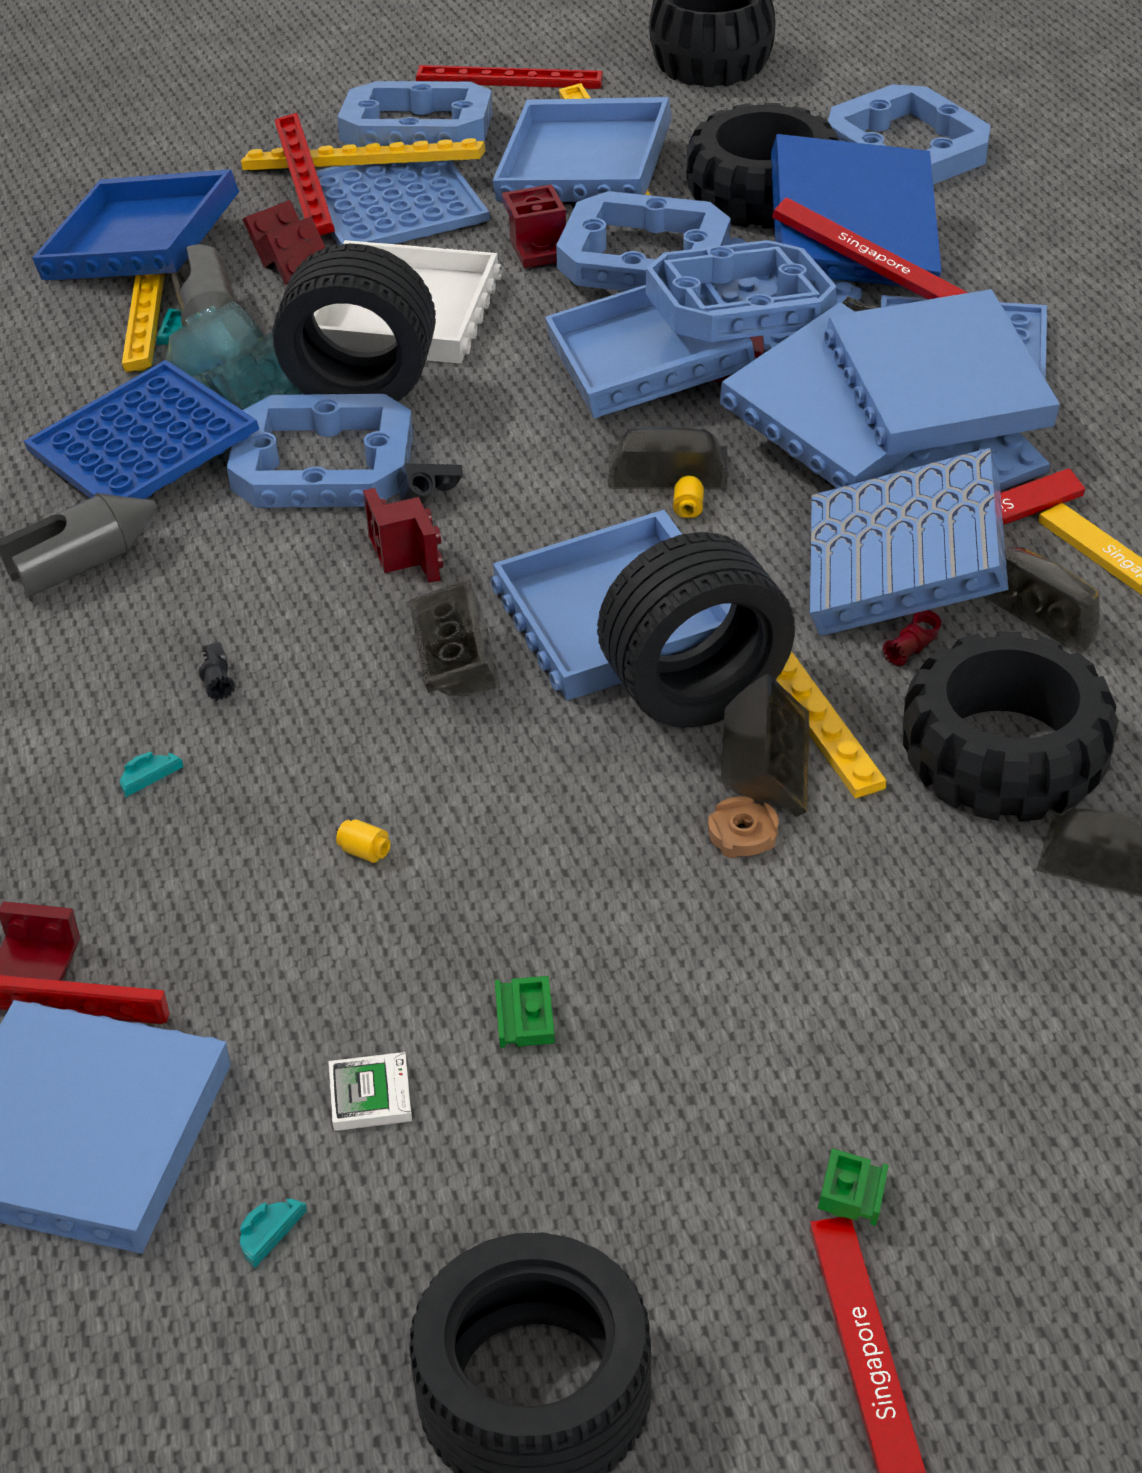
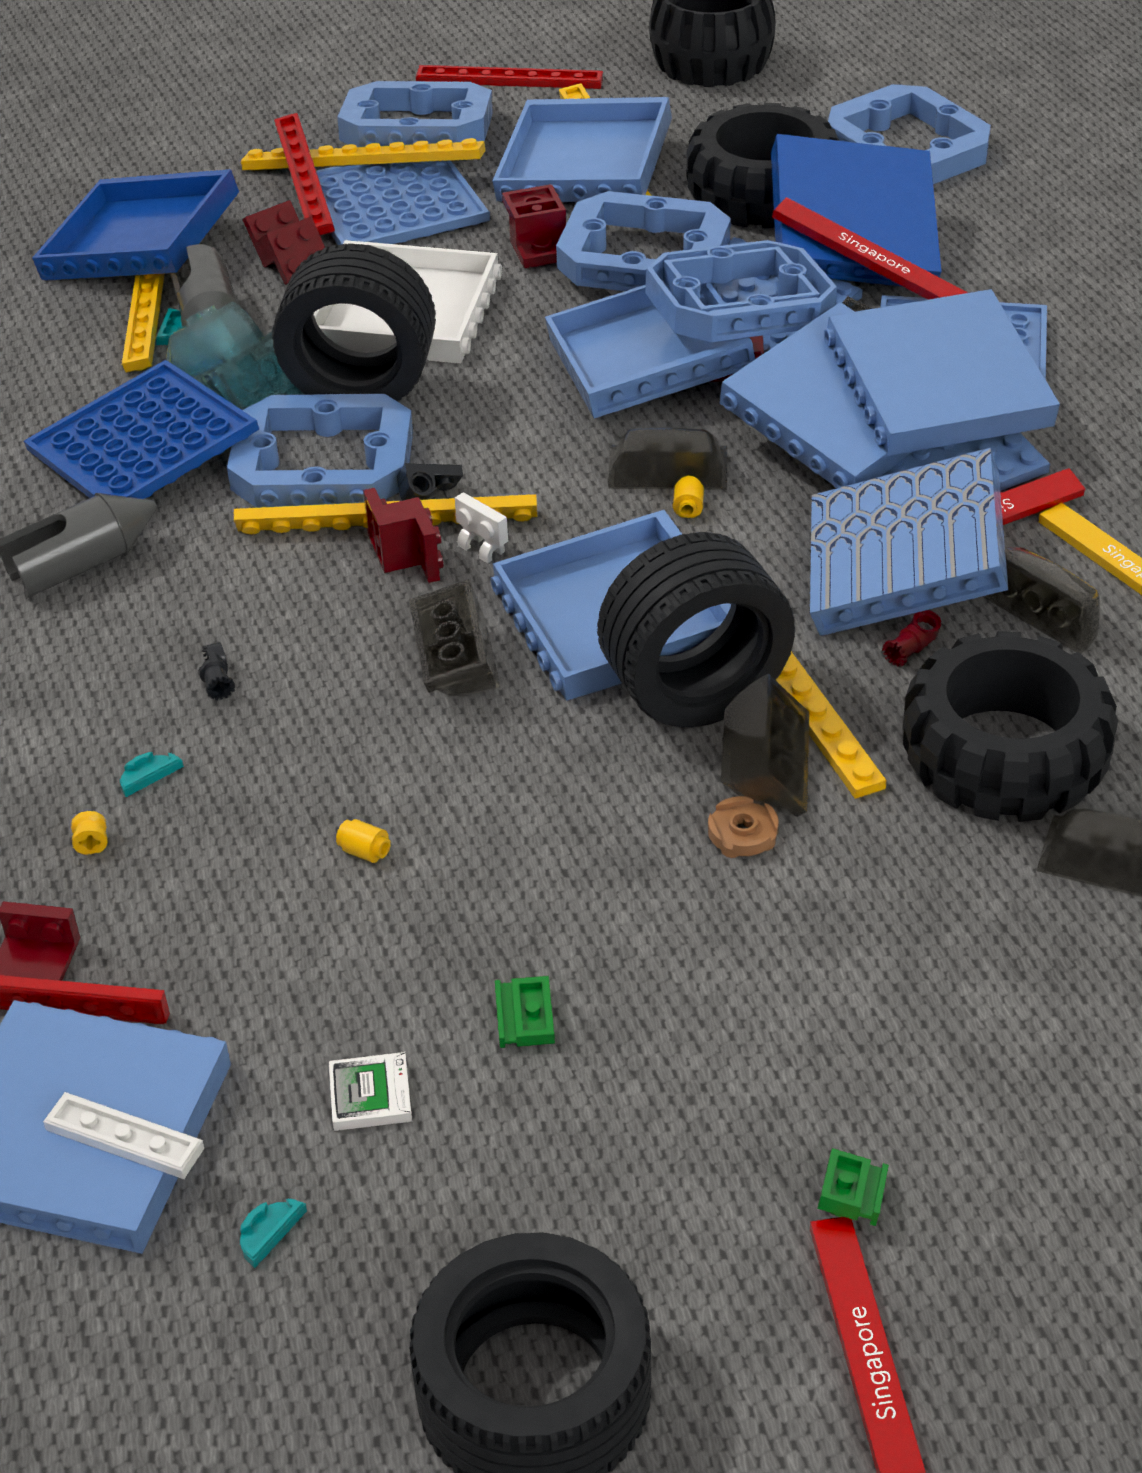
none -> white tile [43,1092,204,1179]
none -> yellow wheel [71,811,108,855]
none -> yellow plate [234,494,538,535]
none -> white plate [455,492,508,563]

